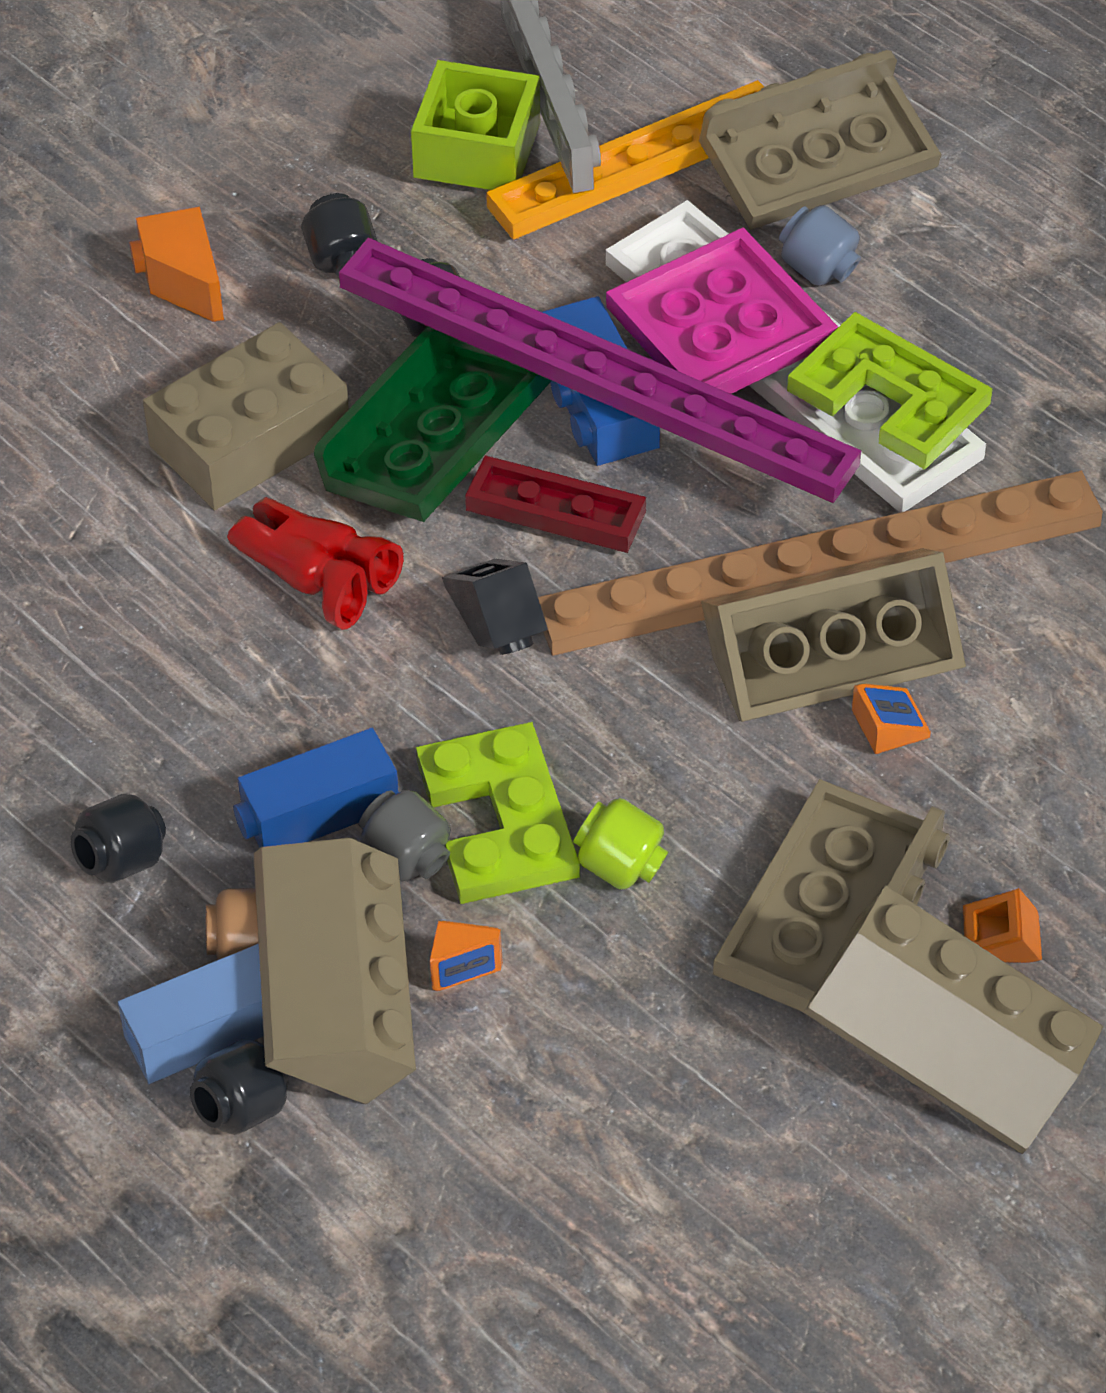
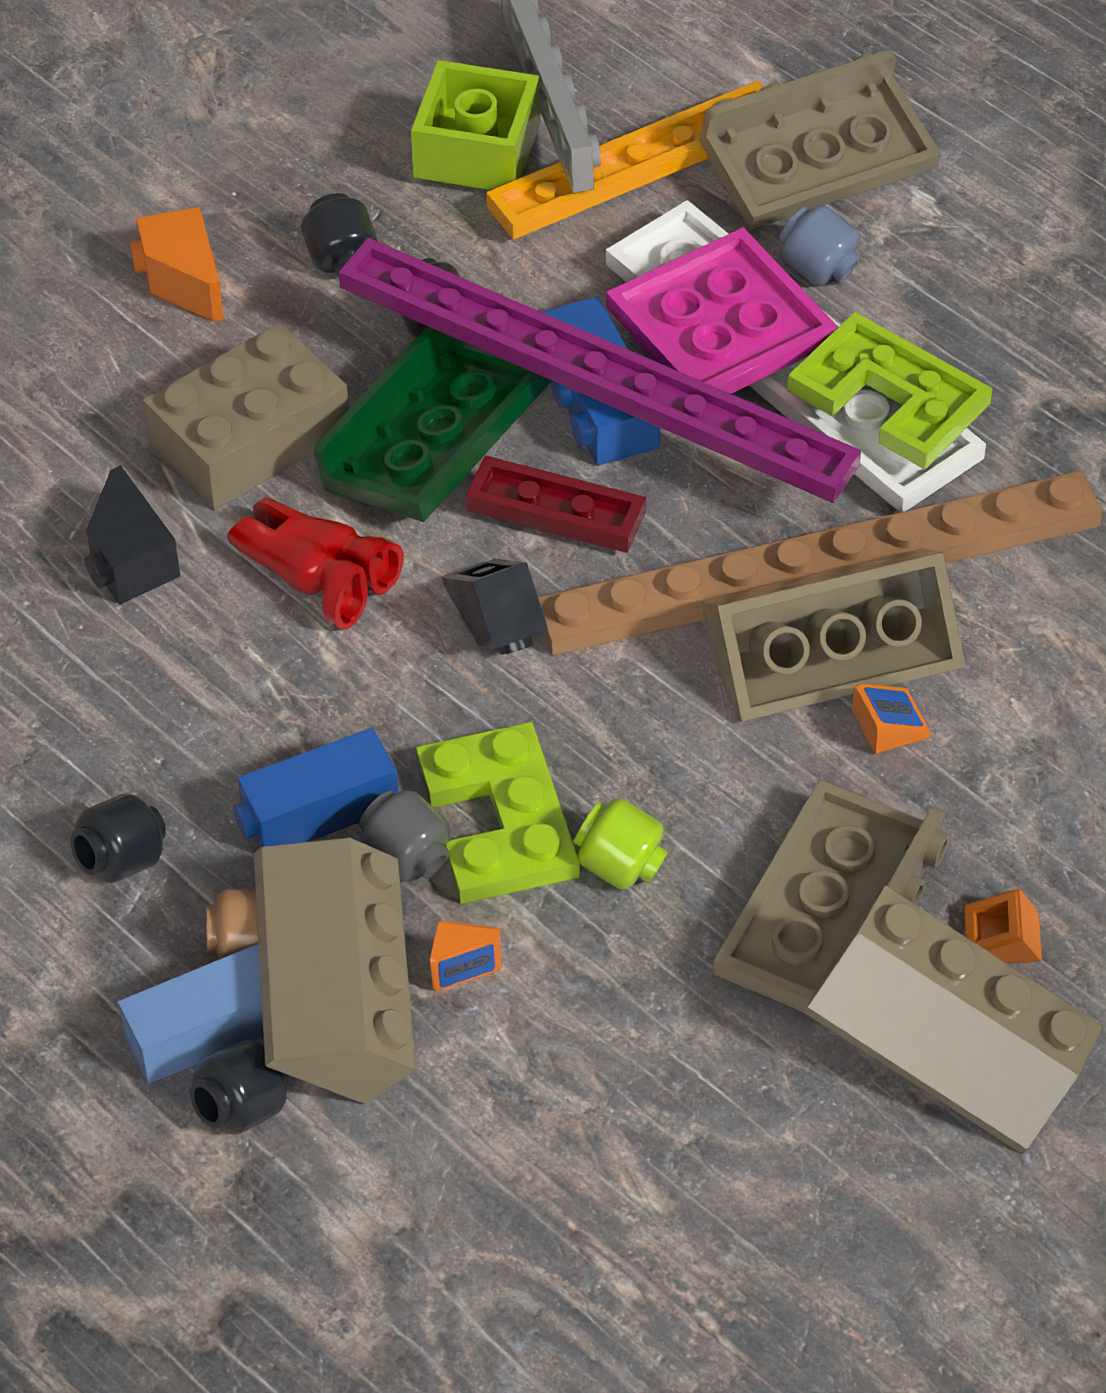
none -> black slope [84,465,181,605]

